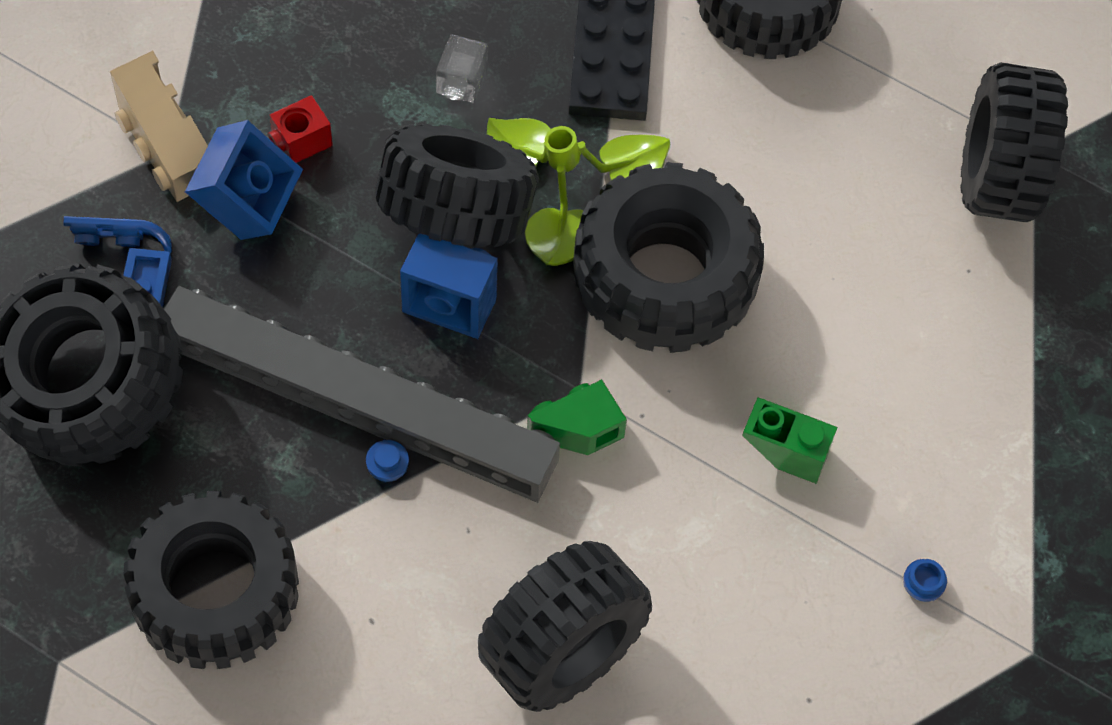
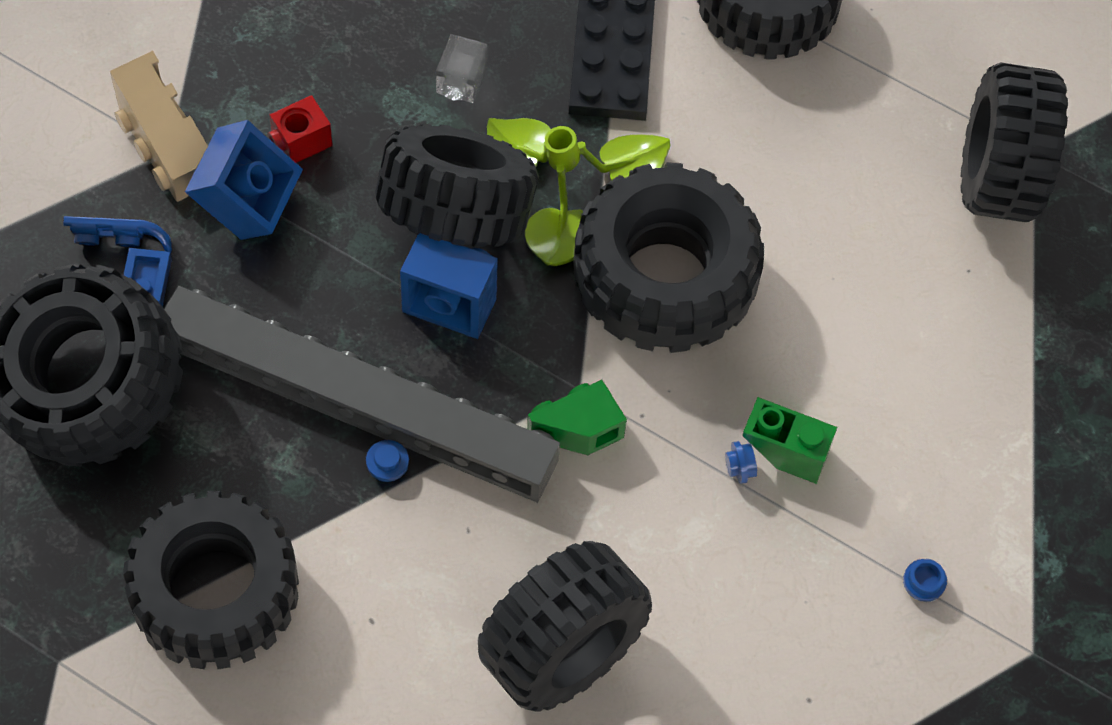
none -> blue plate [725,441,757,484]

